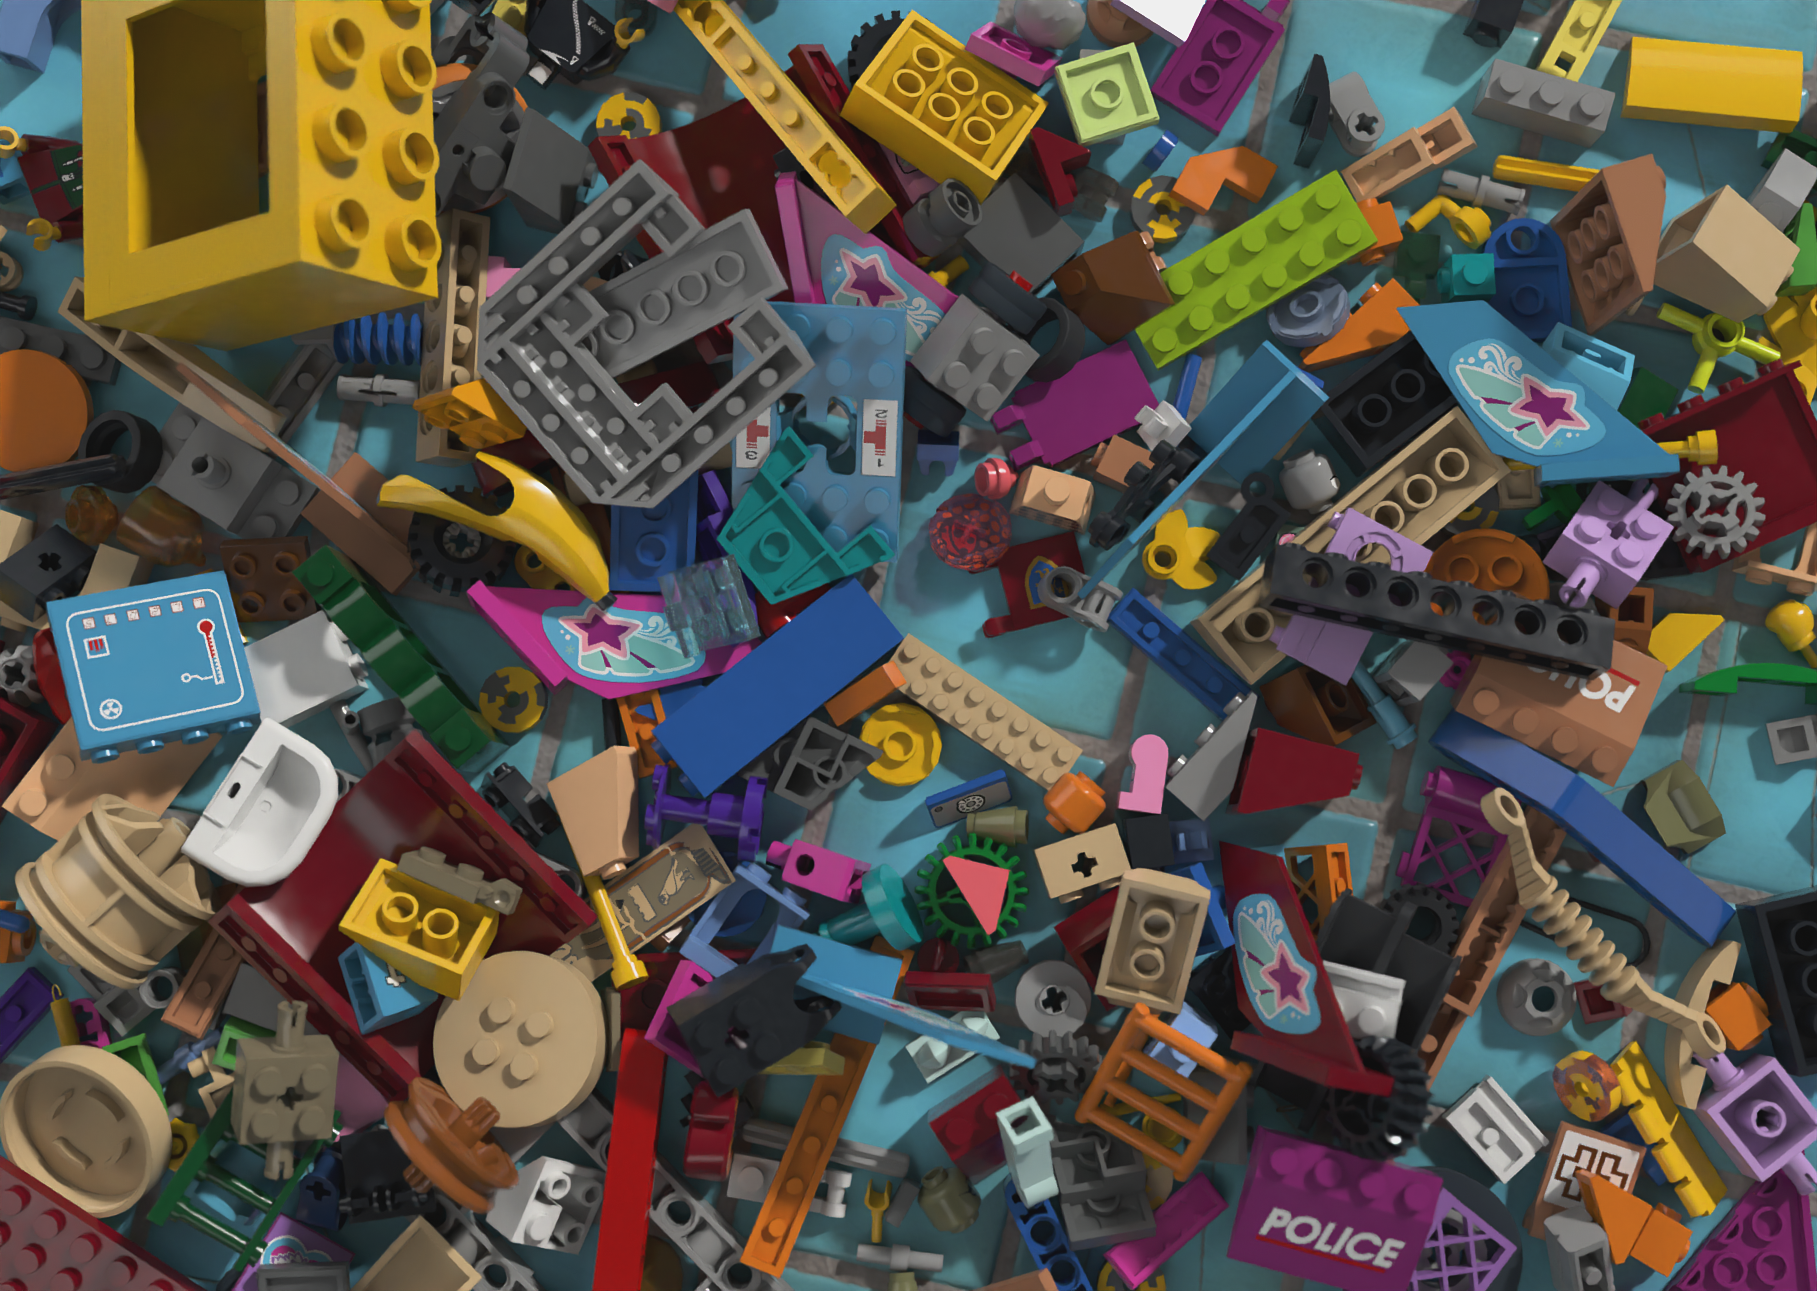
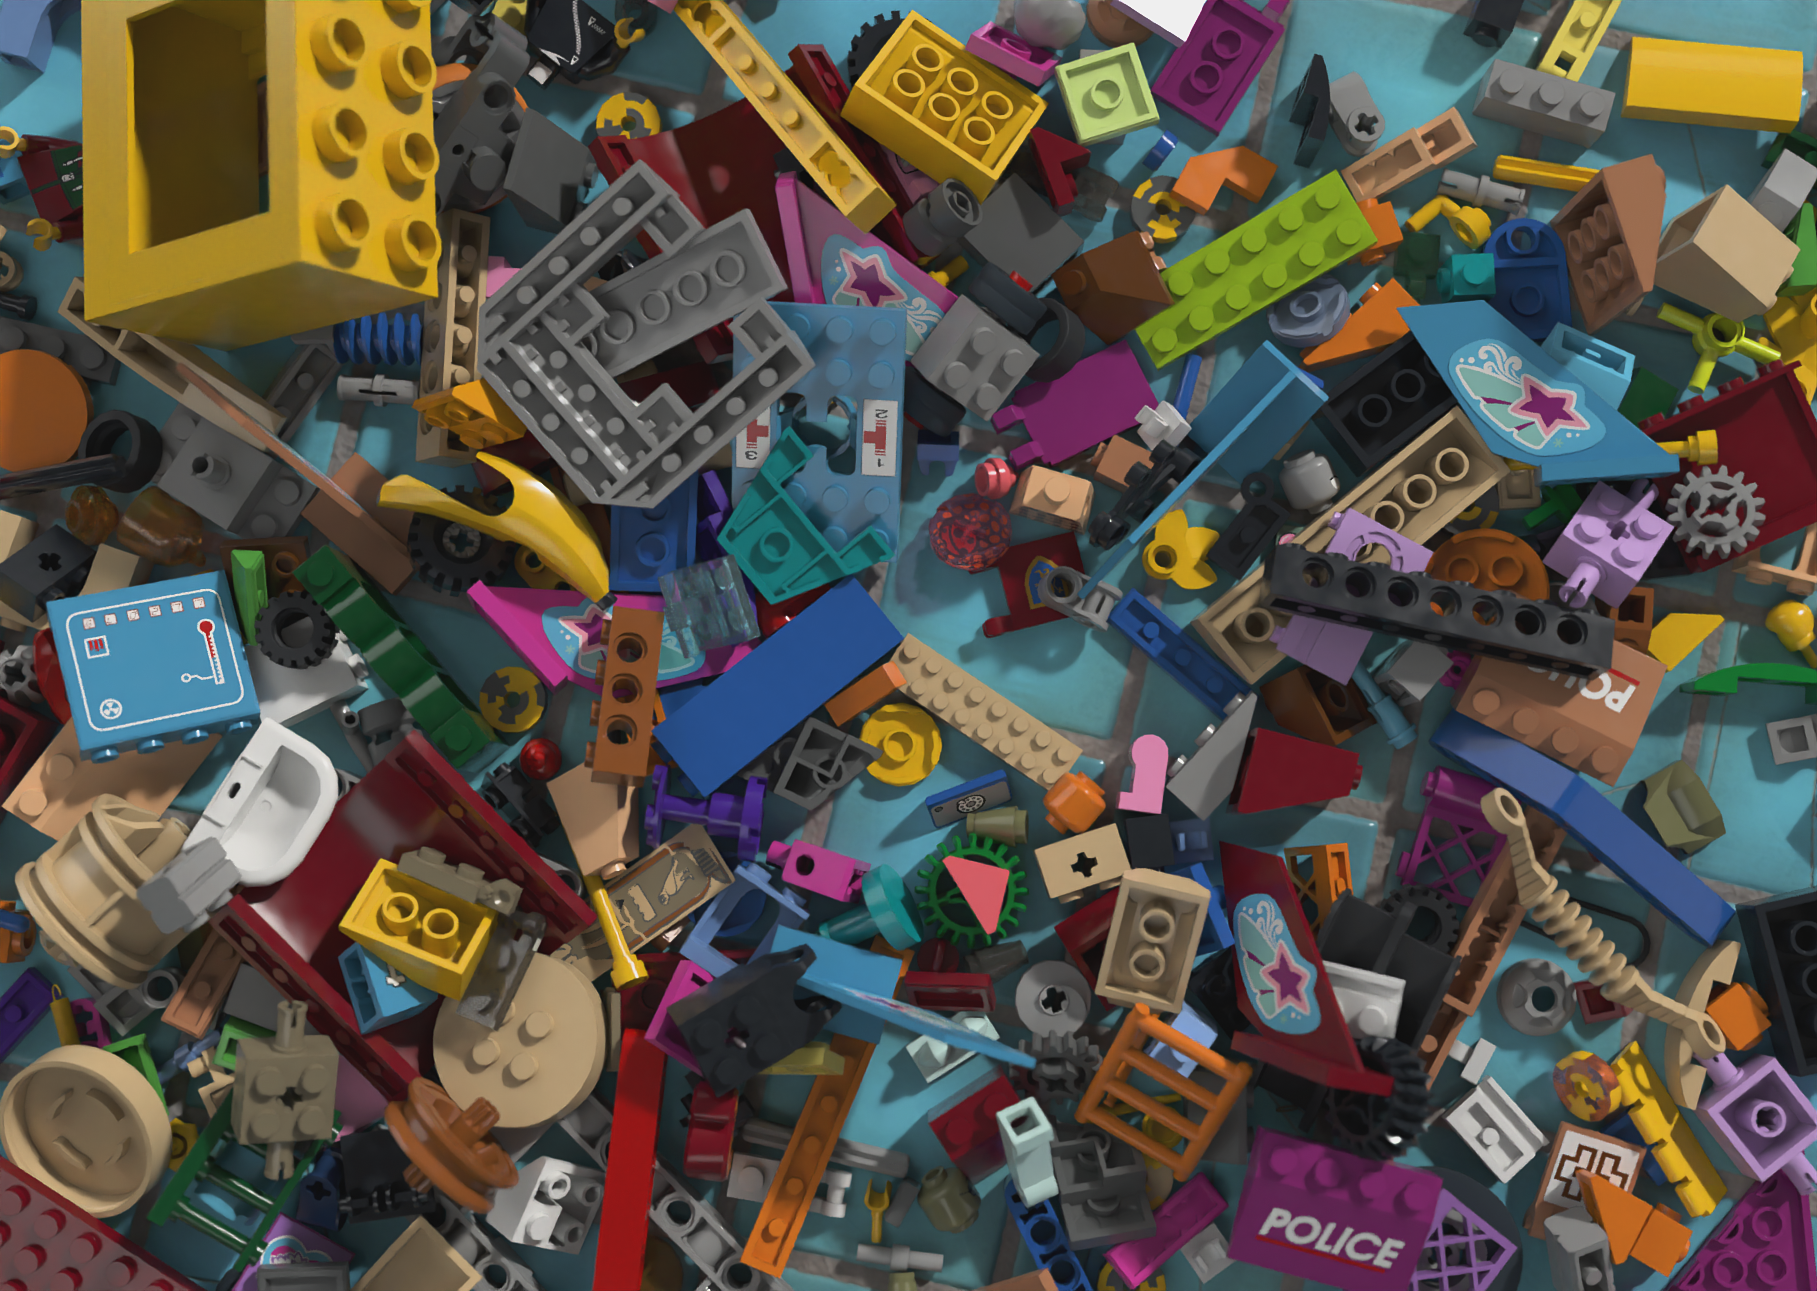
none -> light grey brick [136,837,242,934]
none -> bright green slope [231,550,268,646]
none -> black tyre [254,591,340,669]
none -> clear smoke plate [455,905,548,1032]
none -> red plate [519,738,562,780]
none -> dark orange brick [584,606,665,788]
none -> white tile [1180,1221,1236,1284]
none -> white tile [1448,1038,1496,1085]

